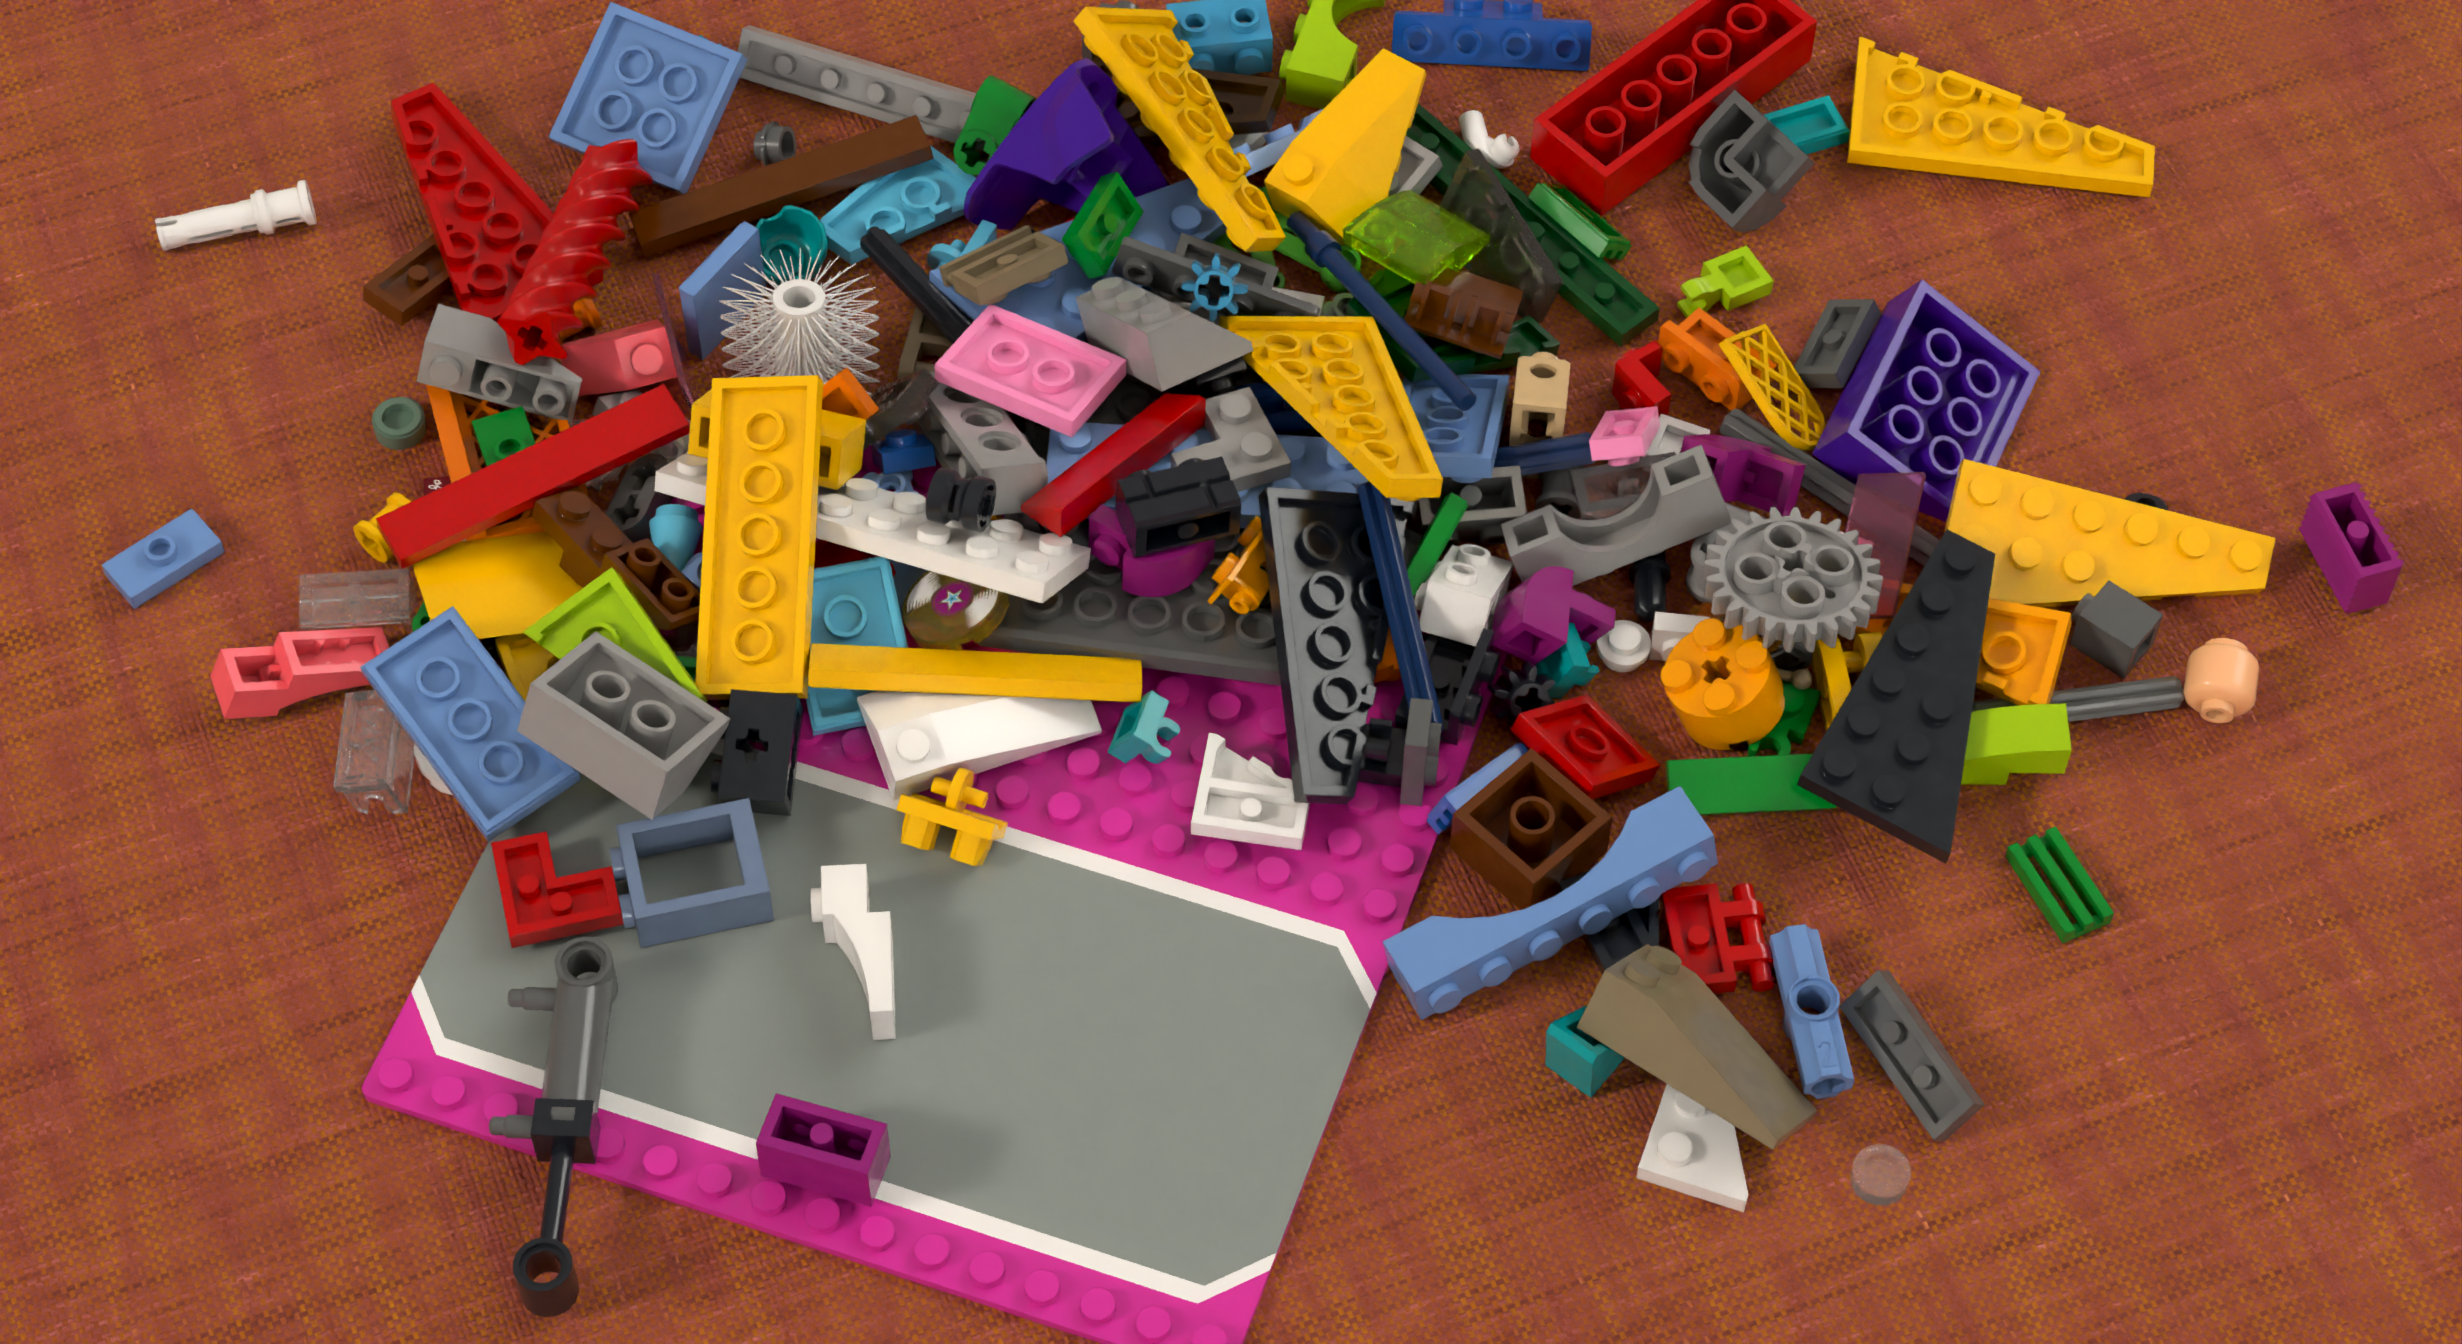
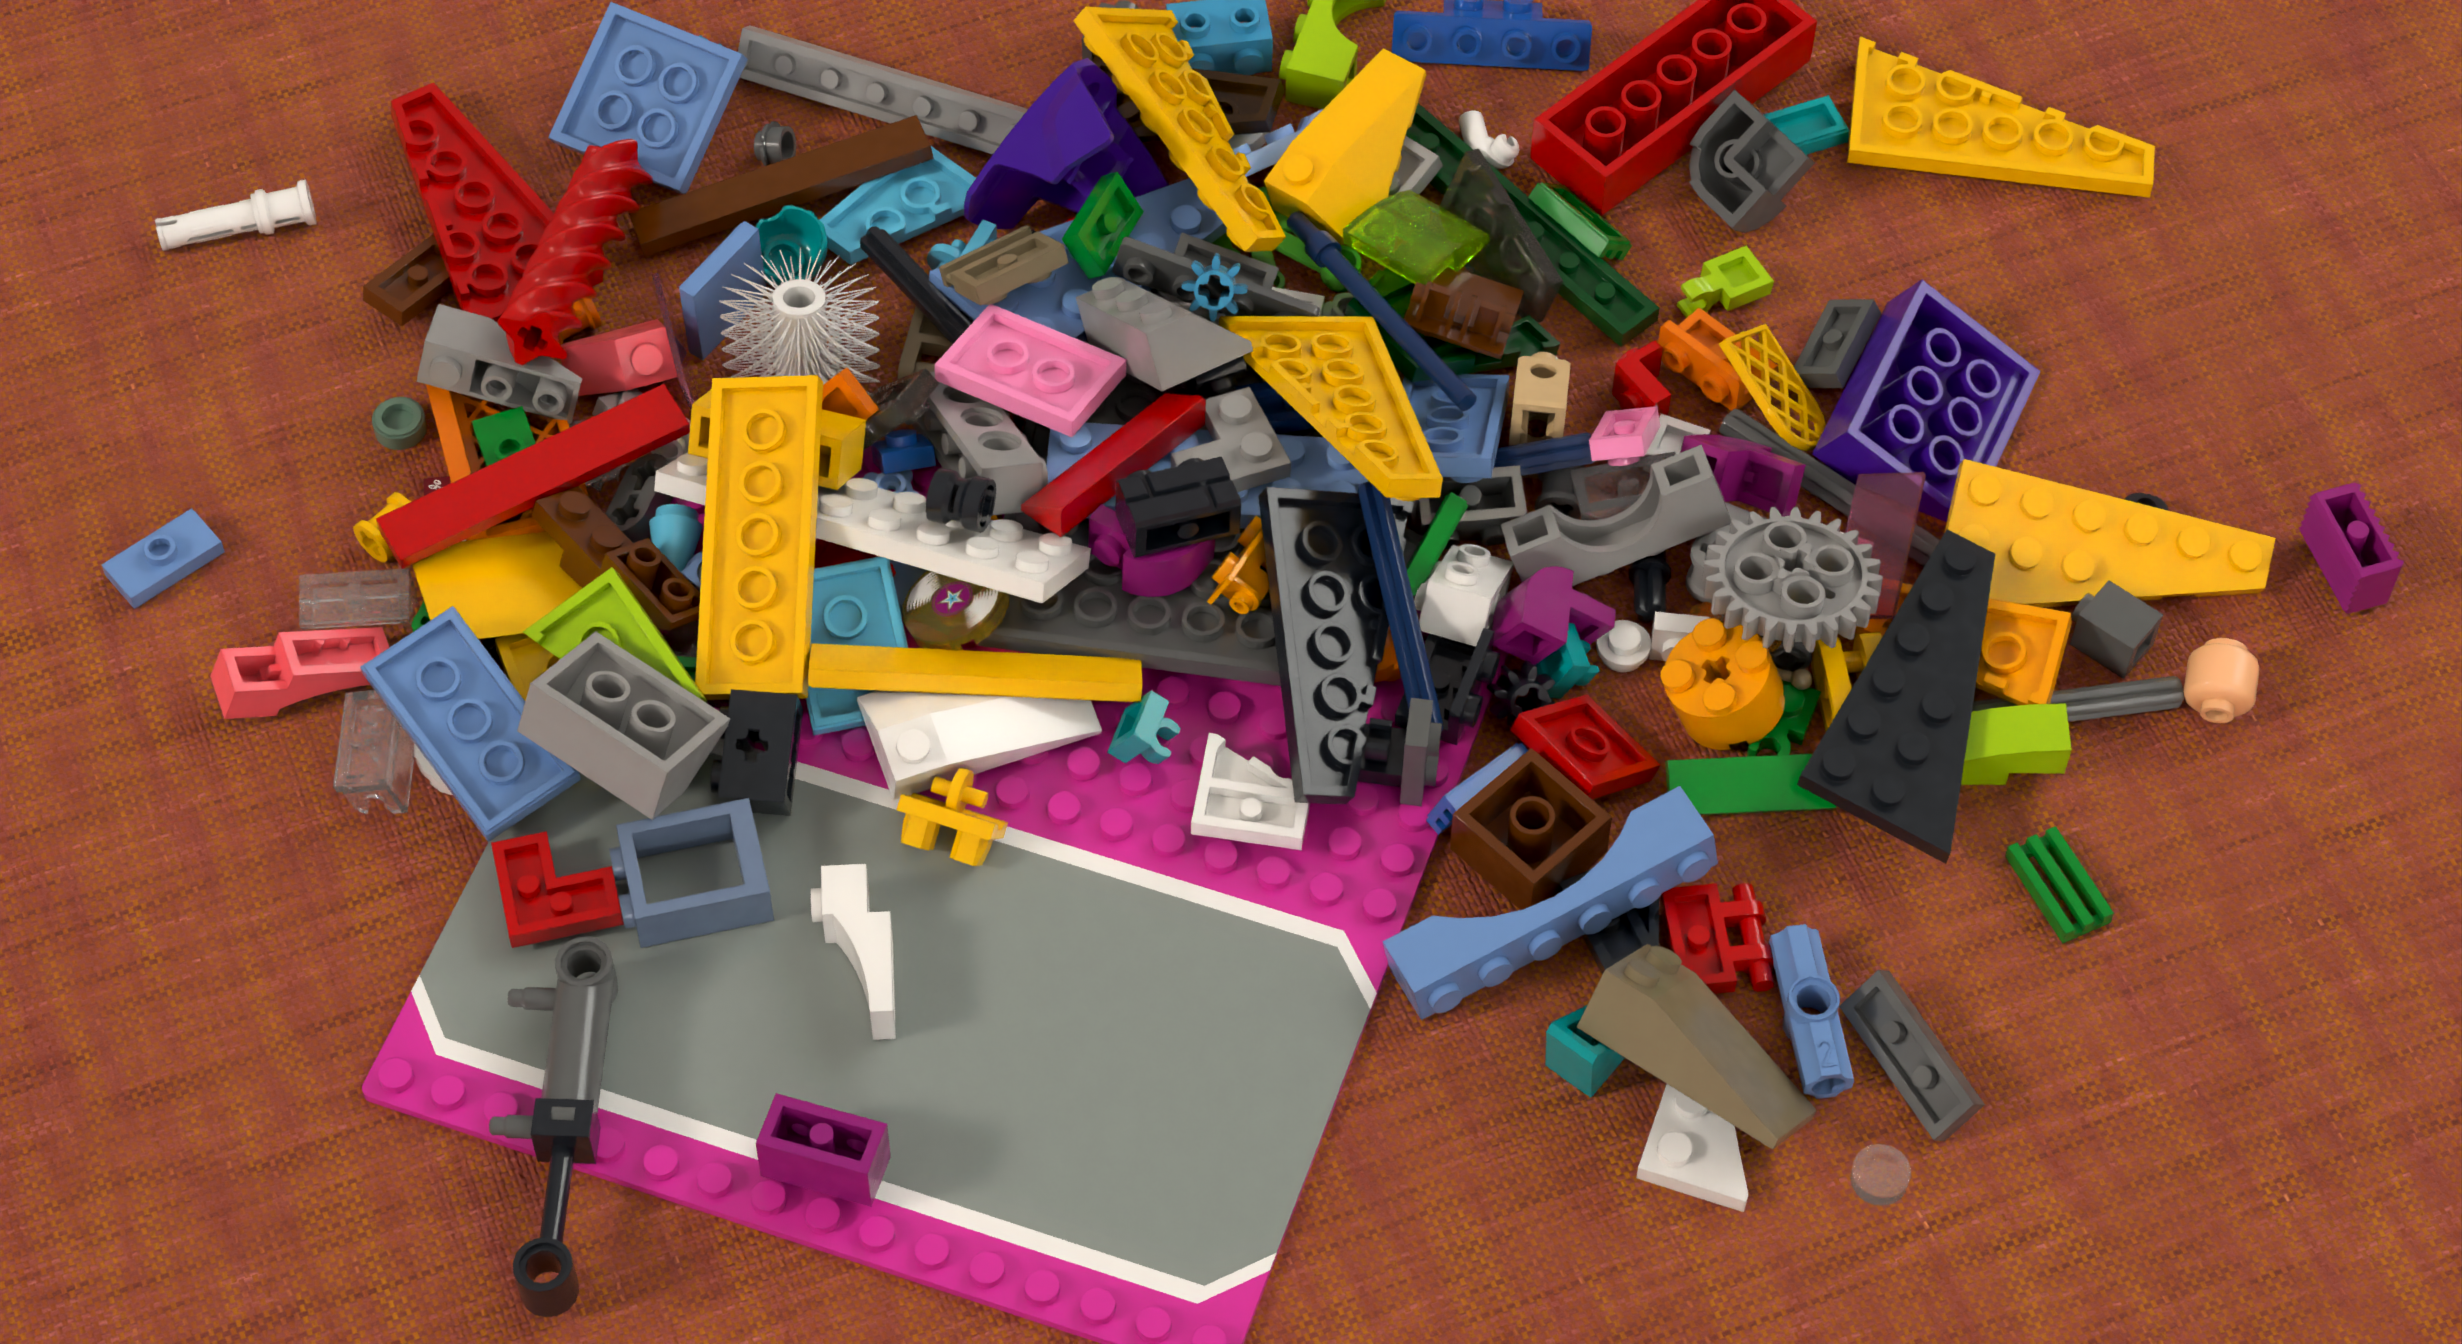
green piece [953,75,1037,176] -> none

